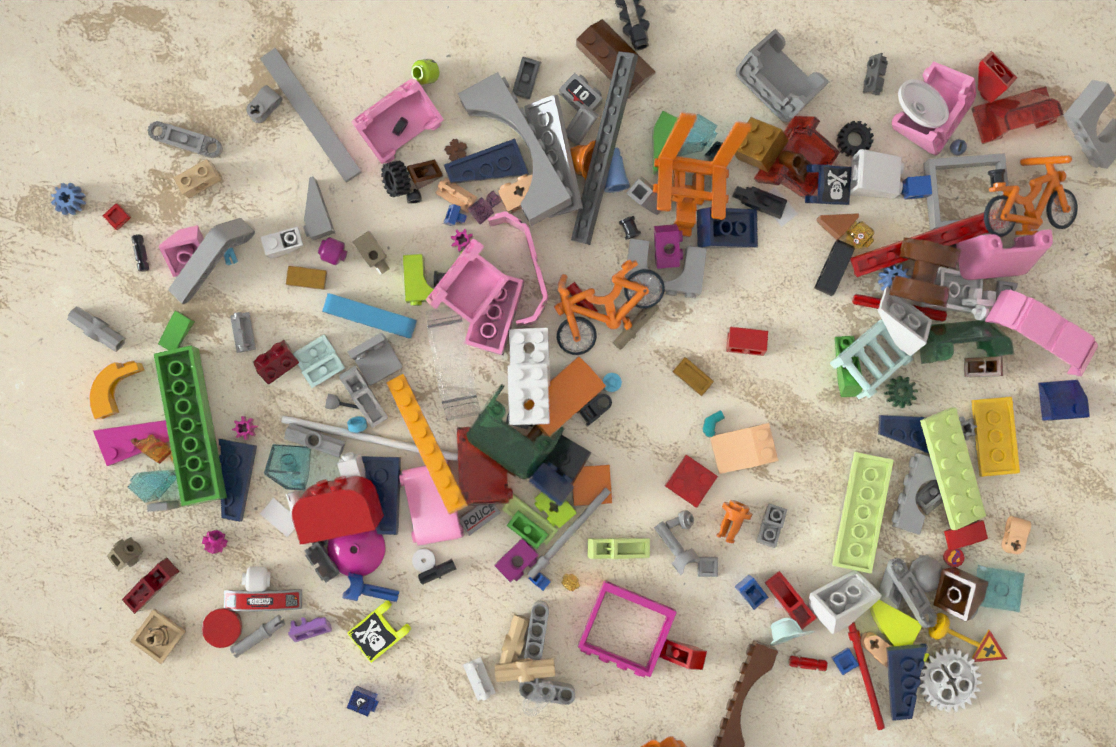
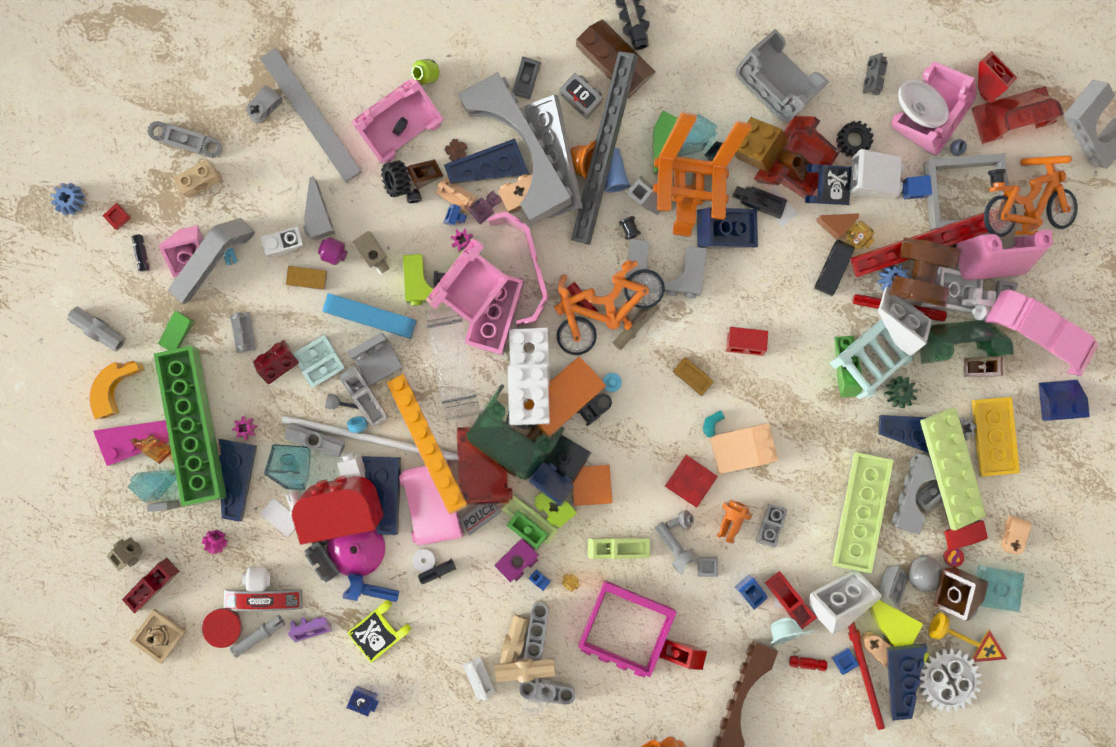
light grey bar [527,487,611,579] -> none
light grey tile [566,104,599,145] -> none
magenta brick [654,224,683,269] -> none
light grey plate [887,558,938,628] -> none

